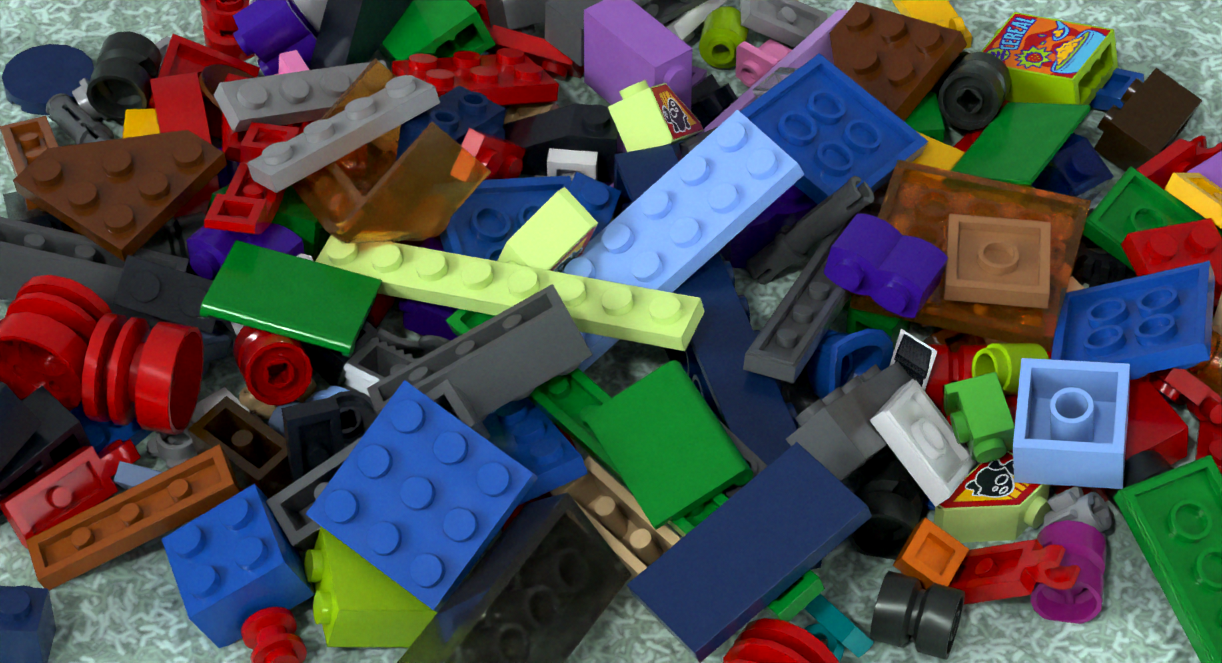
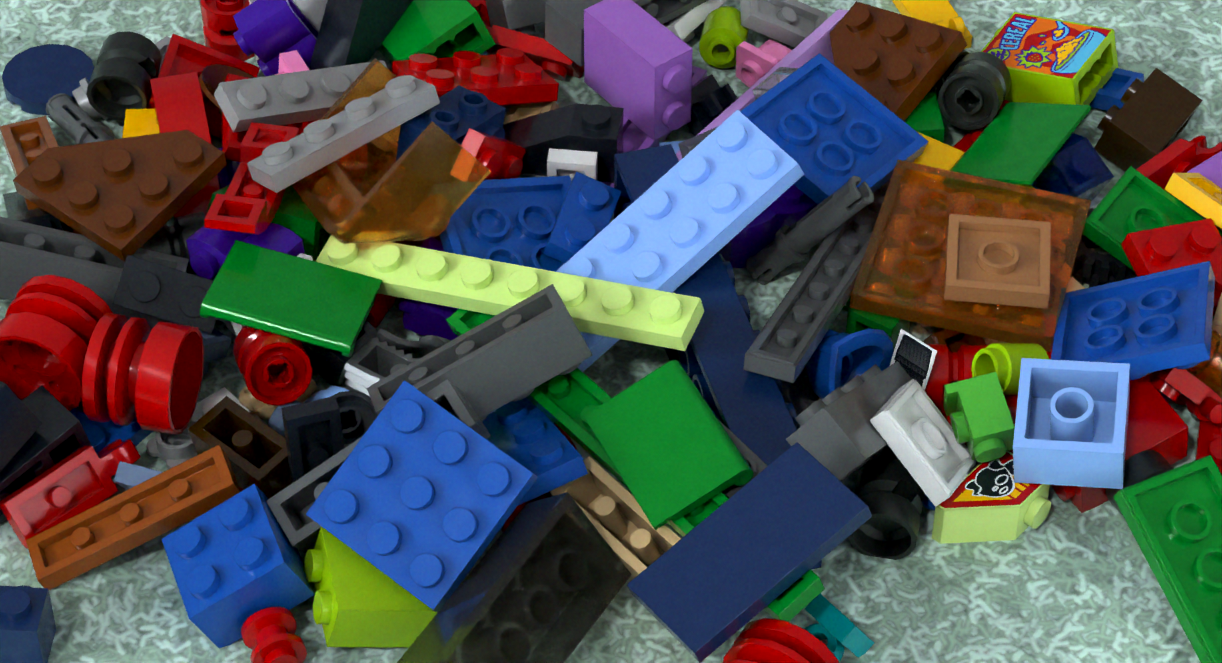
yellowish green slope [497,187,598,273] -> none
yellowish green slope [608,80,704,152] -> none
dark purple brick [824,213,948,318] -> none
pearl dark grey wheel [870,570,965,660] -> none
orange tile [892,517,969,590] -> none
red plate [948,539,1081,605] -> none
magenta wheel [1030,520,1107,624] -> none
light grey gear [1044,486,1112,542] -> none

